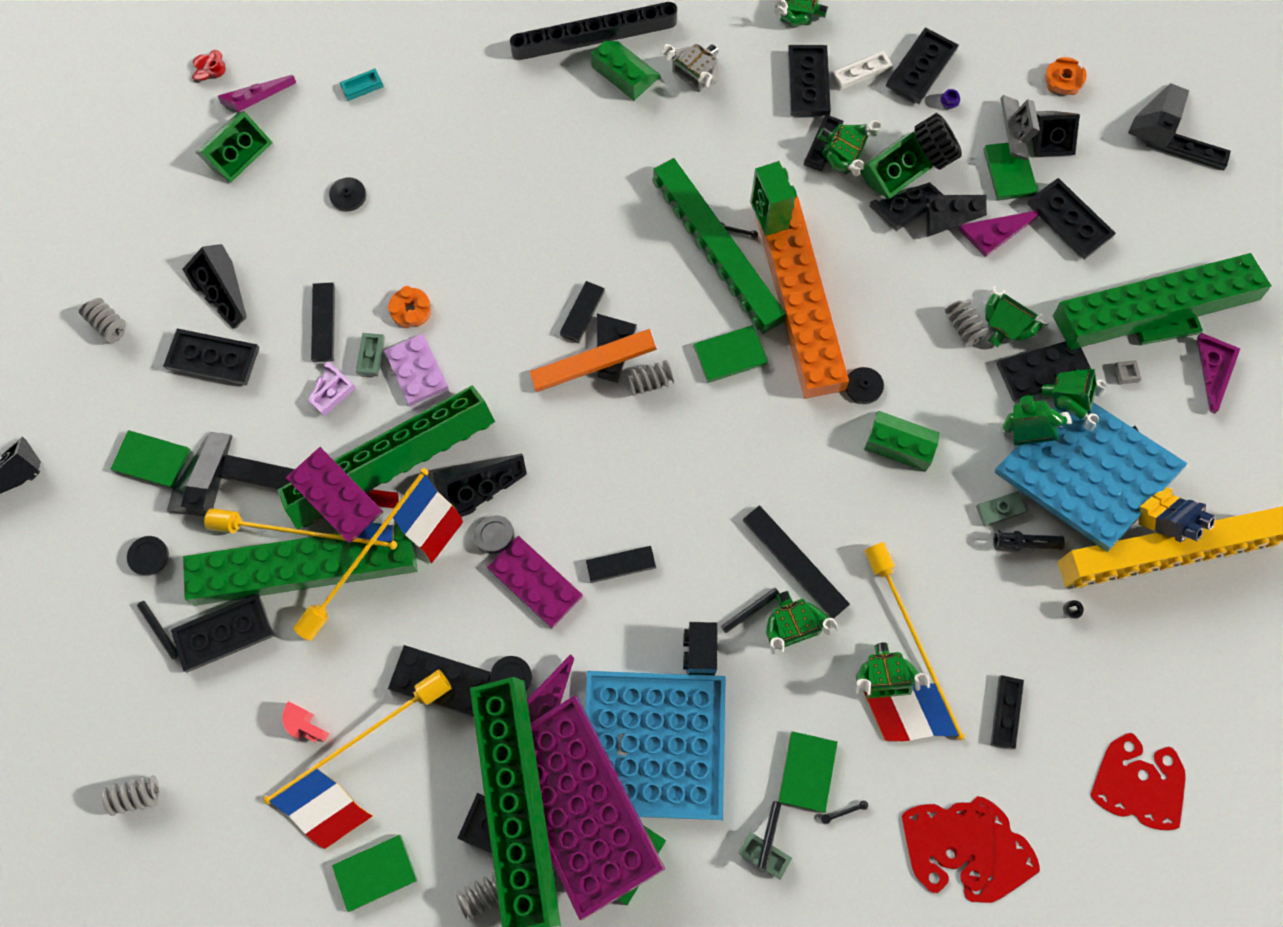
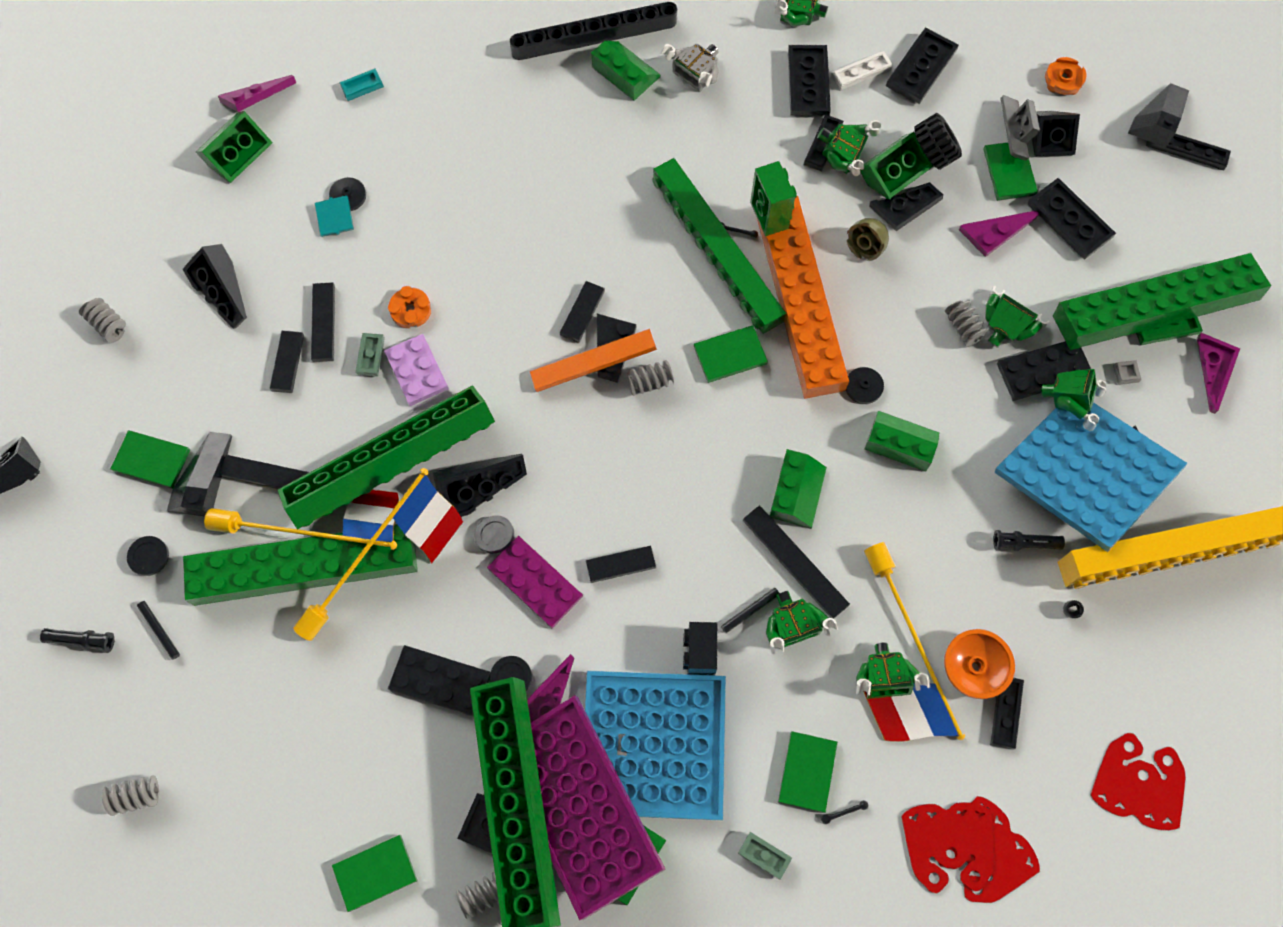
black plate [163,328,260,386] -> none
black plate [170,594,274,673] -> none
plate [192,50,226,81] -> none
flag [264,669,452,849] -> none
coral brick [282,701,329,743] -> none
magenta plate [286,447,383,543] -> none
lavender wing [308,361,356,417] -> none
black bar [757,801,782,872] -> none
black wing [926,195,987,237] -> none
dark purple plate [940,89,960,109] -> none
sand green plate [976,491,1027,527] -> none
green torso [1002,395,1072,446] -> none
dark blue hips [1138,487,1215,542] -> none
none -> black pin [40,628,115,653]
none -> black tile [270,330,304,393]
none -> teal piece [315,196,354,237]
none -> green slope [769,449,827,529]
none -> olive cylinder [847,218,889,261]
none -> orange dish [944,629,1015,699]

